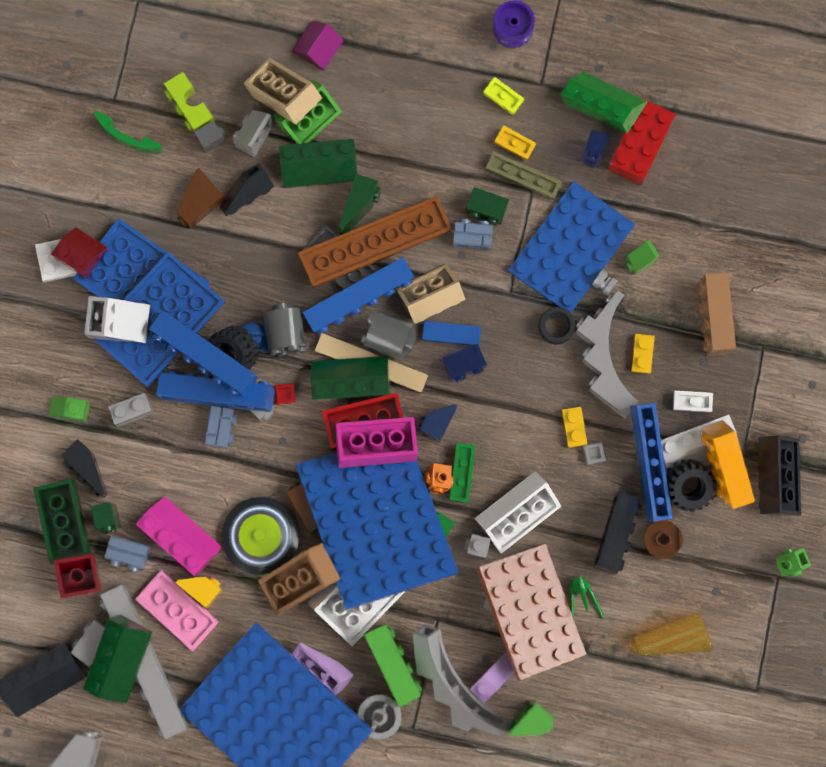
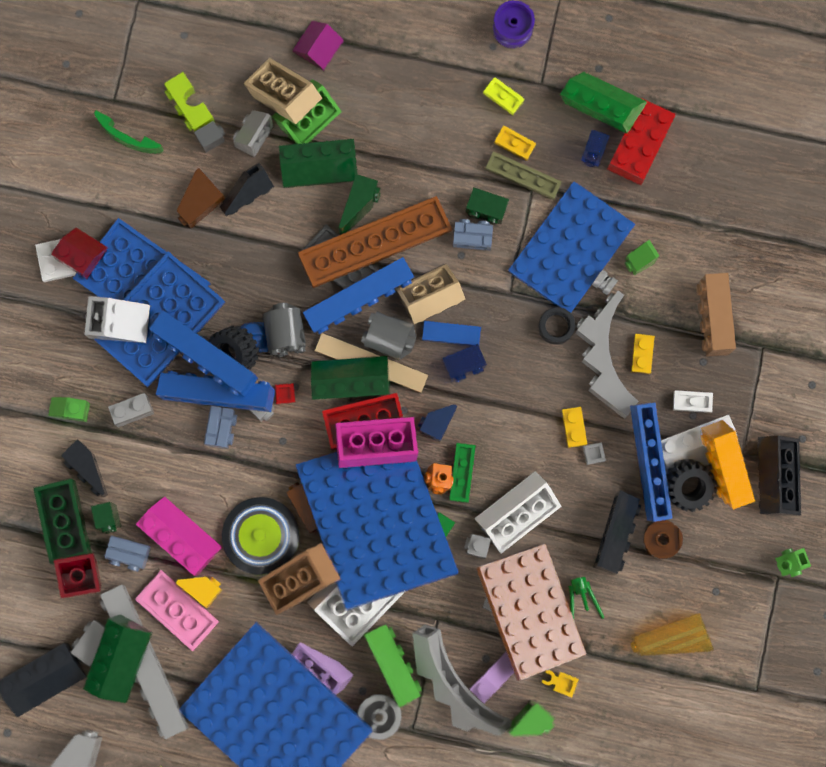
none -> yellow plate [541,670,579,697]

